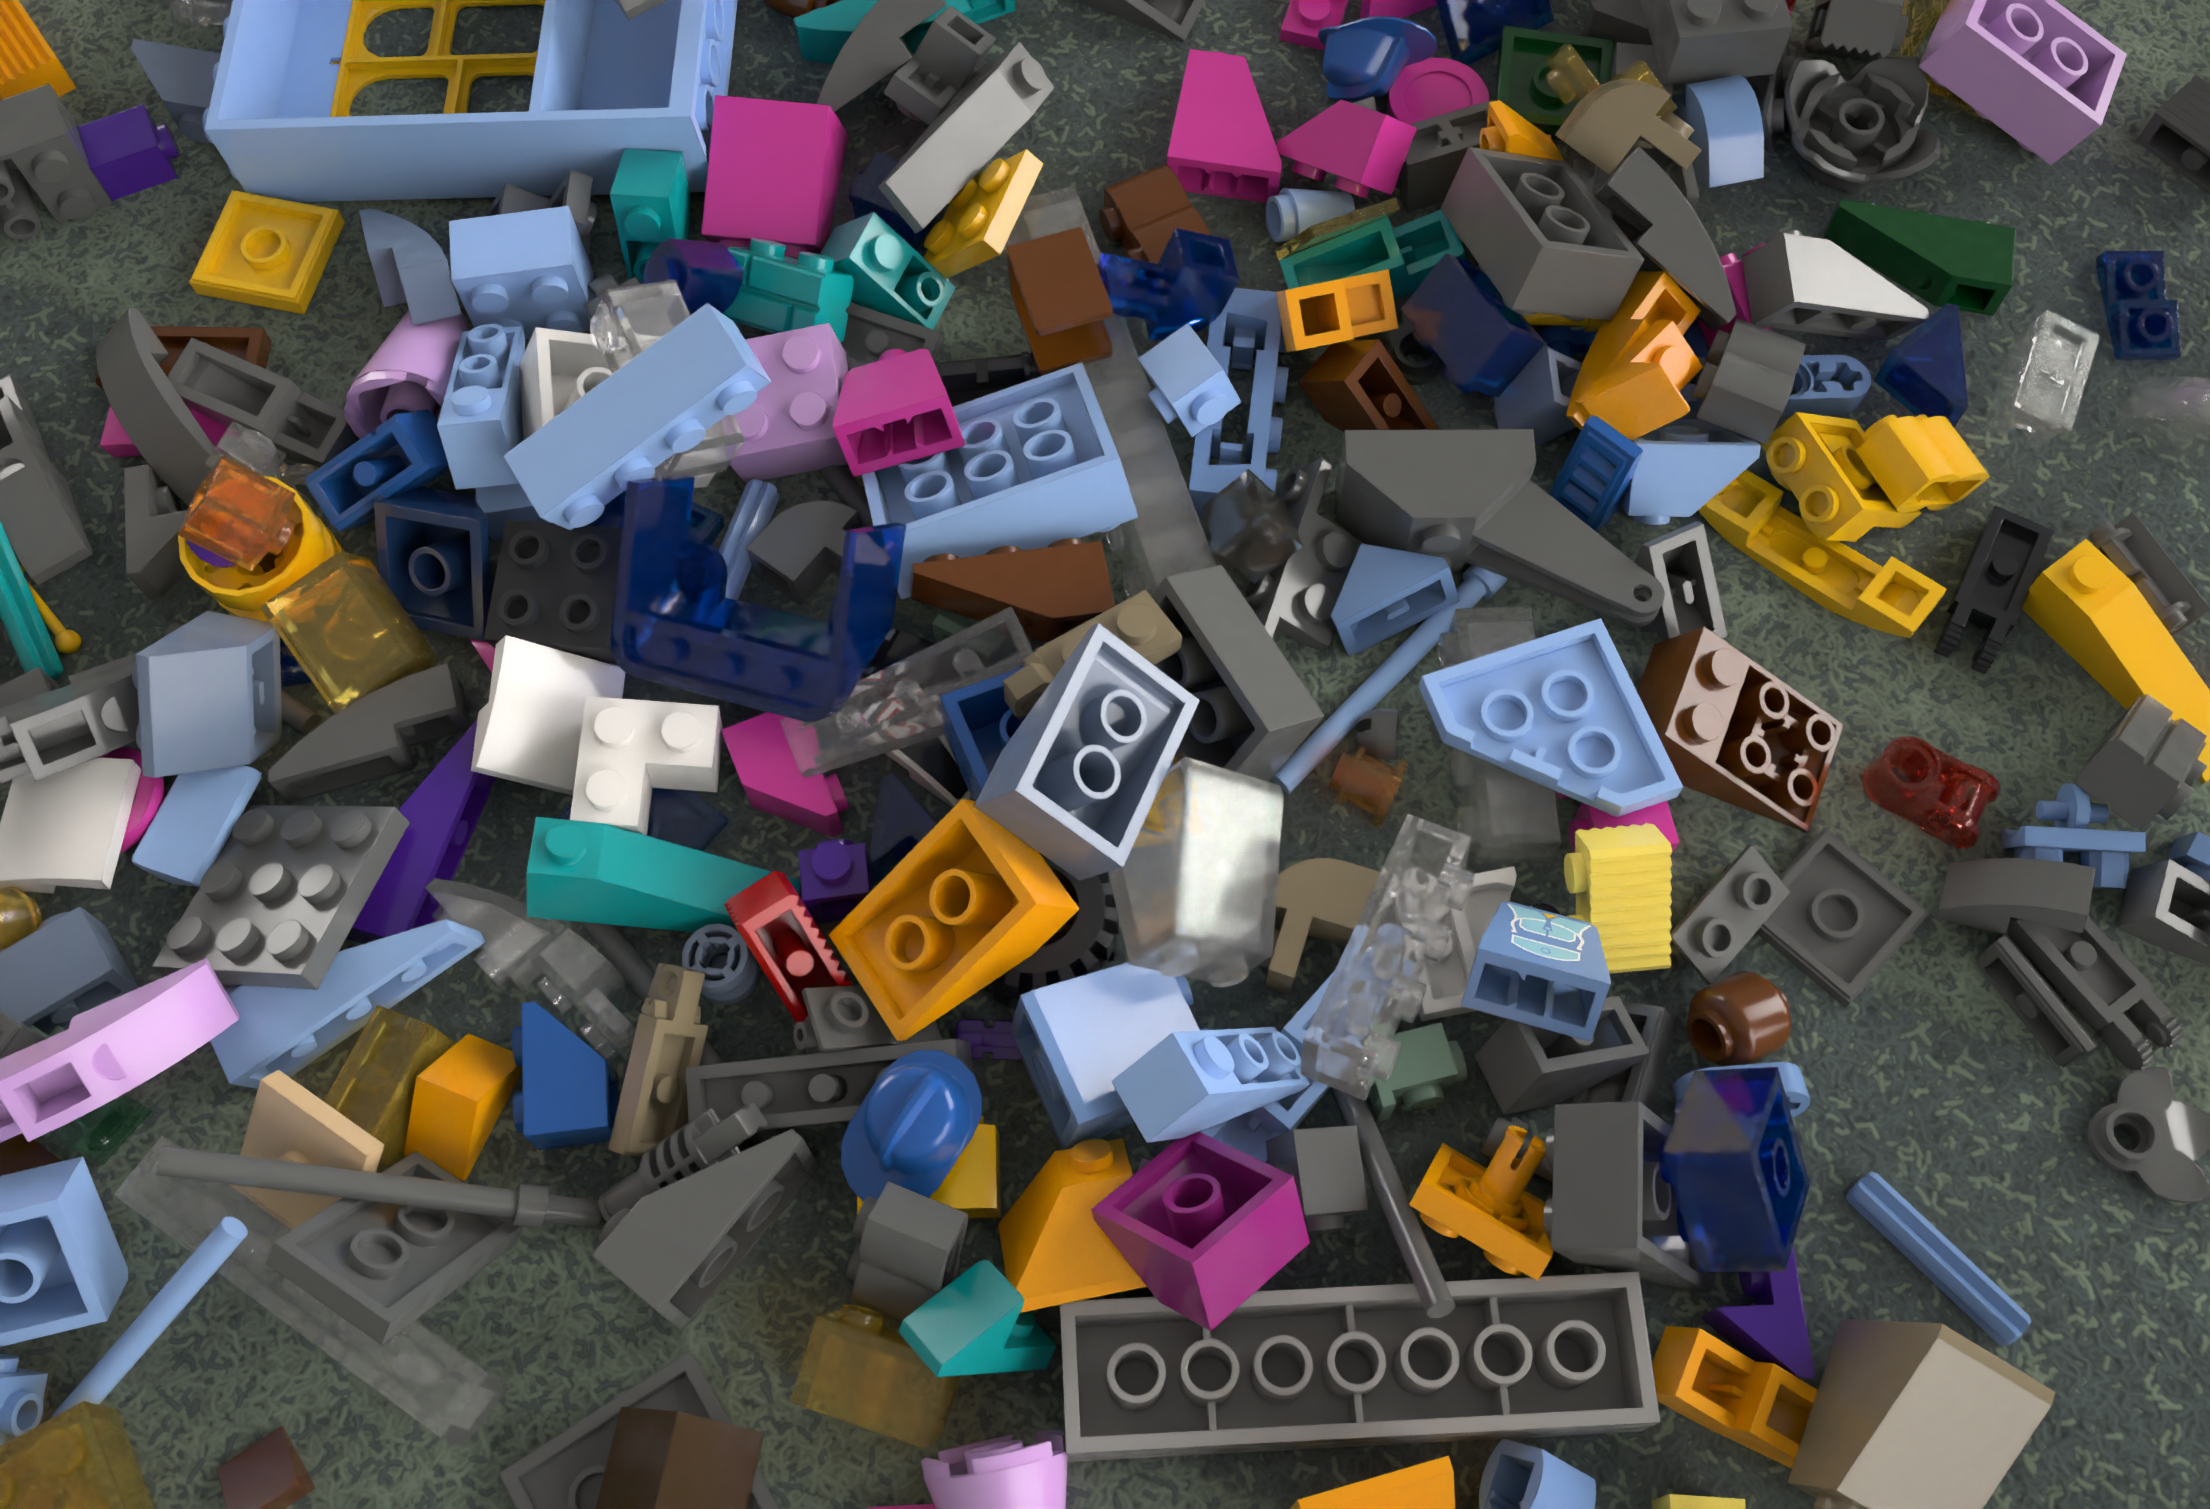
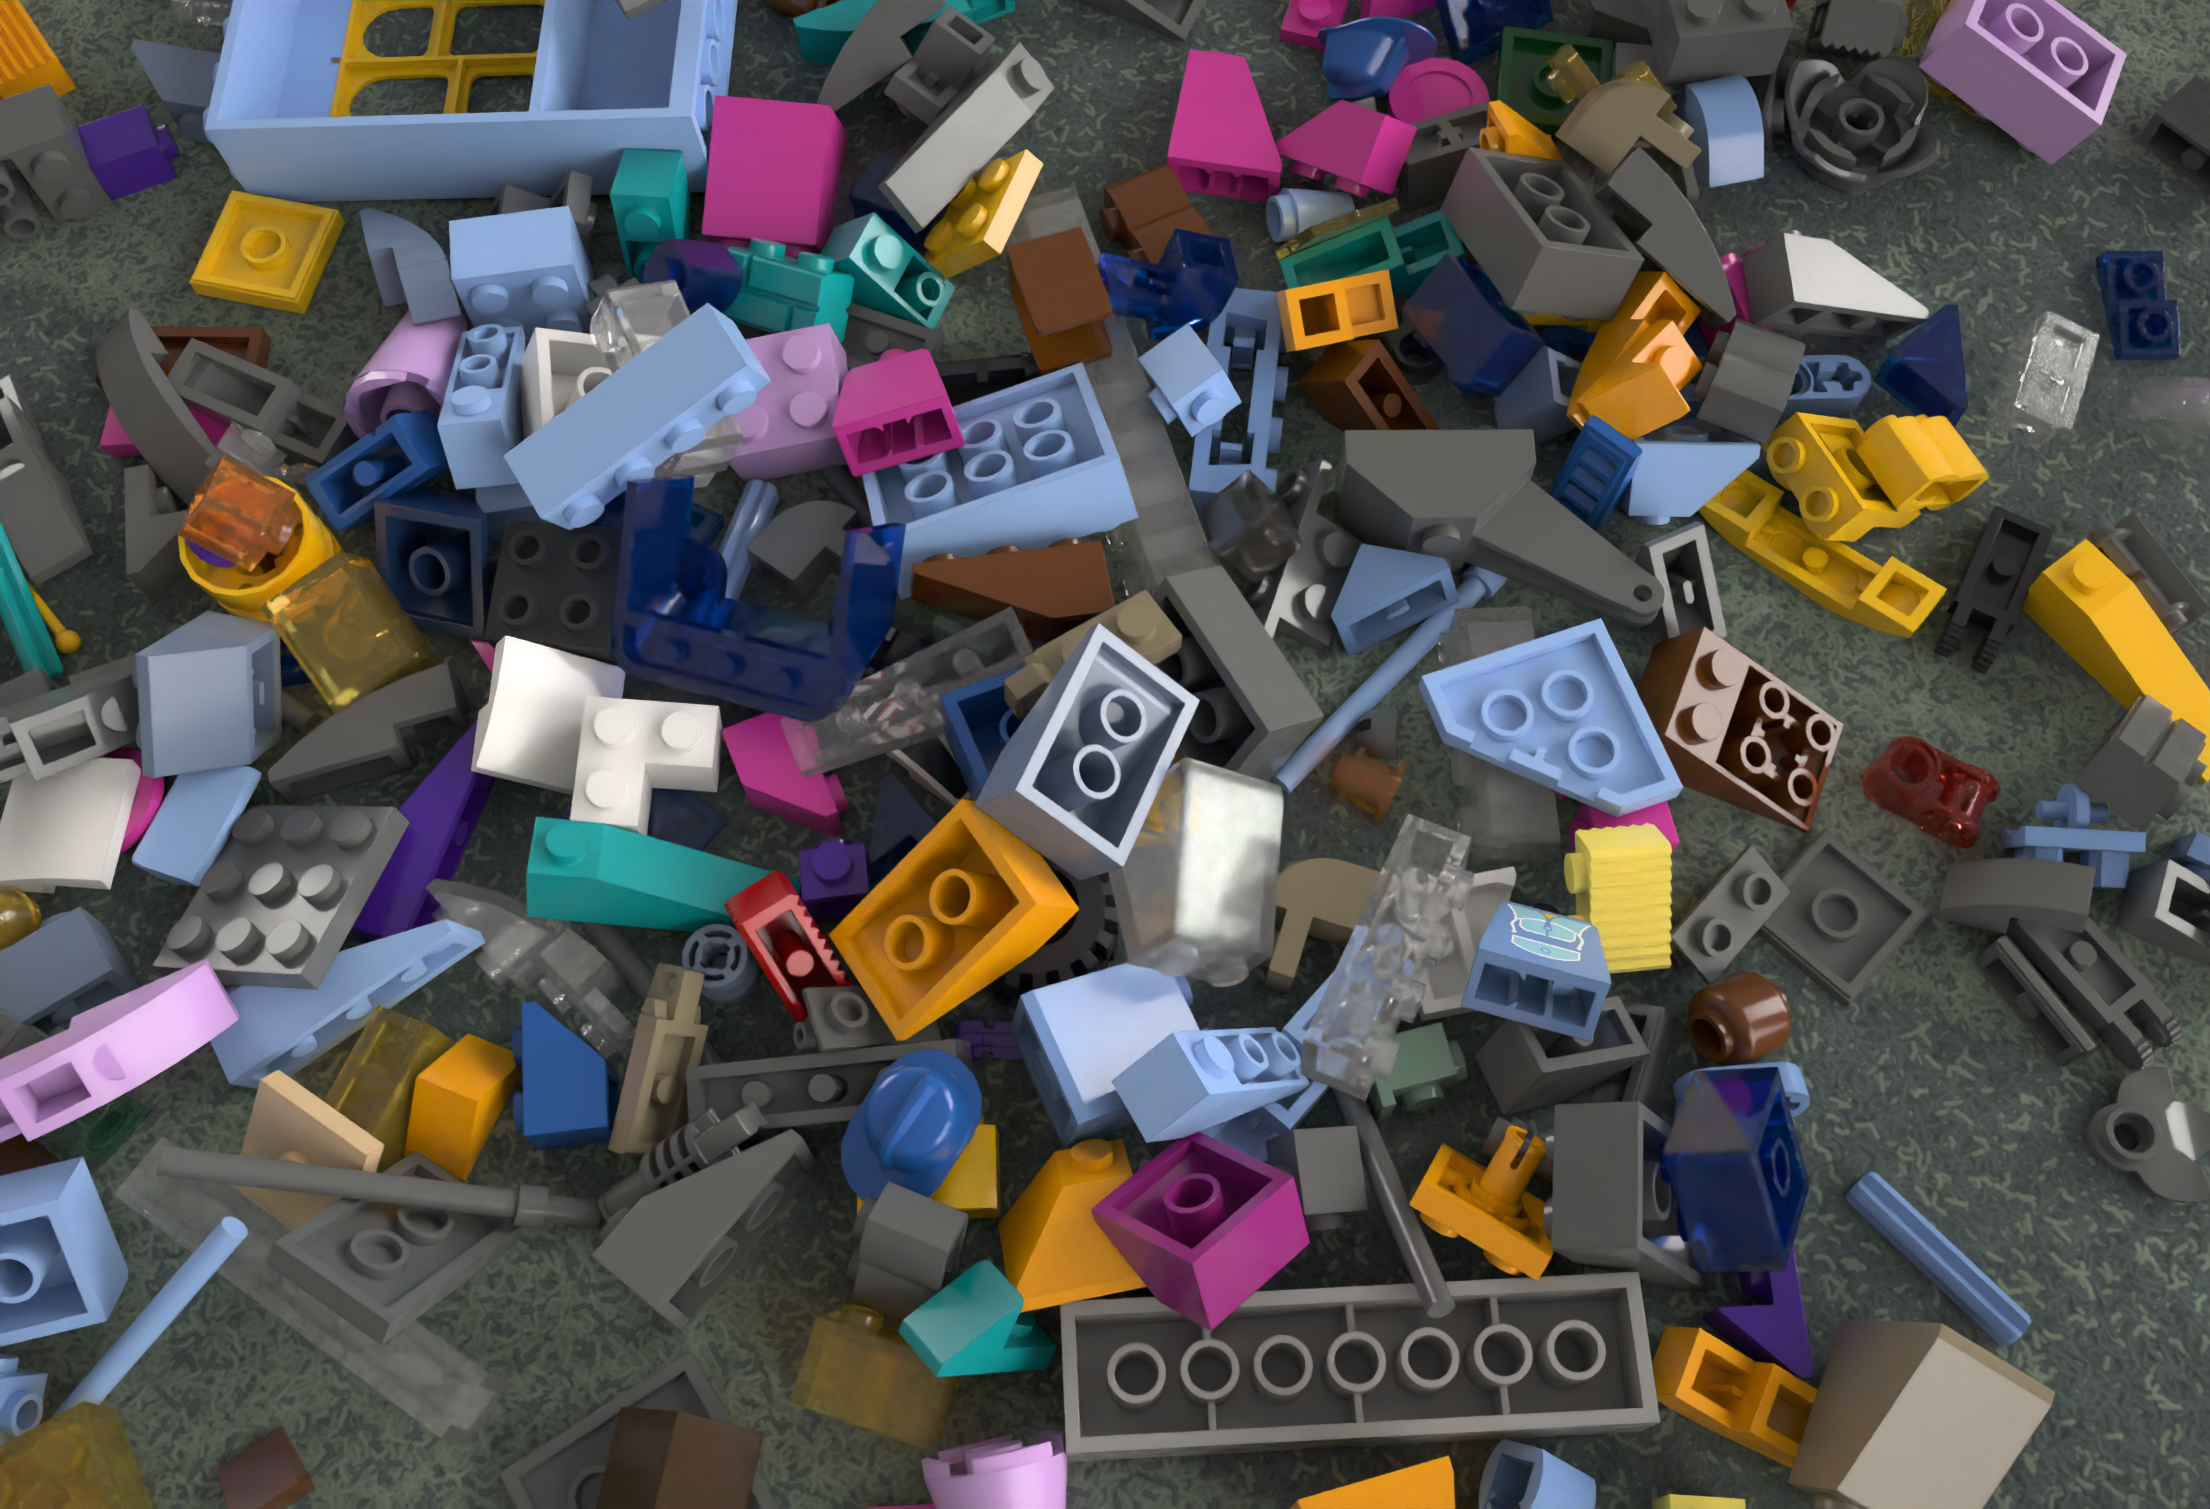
dark green slope [1824,199,2016,316] -> none

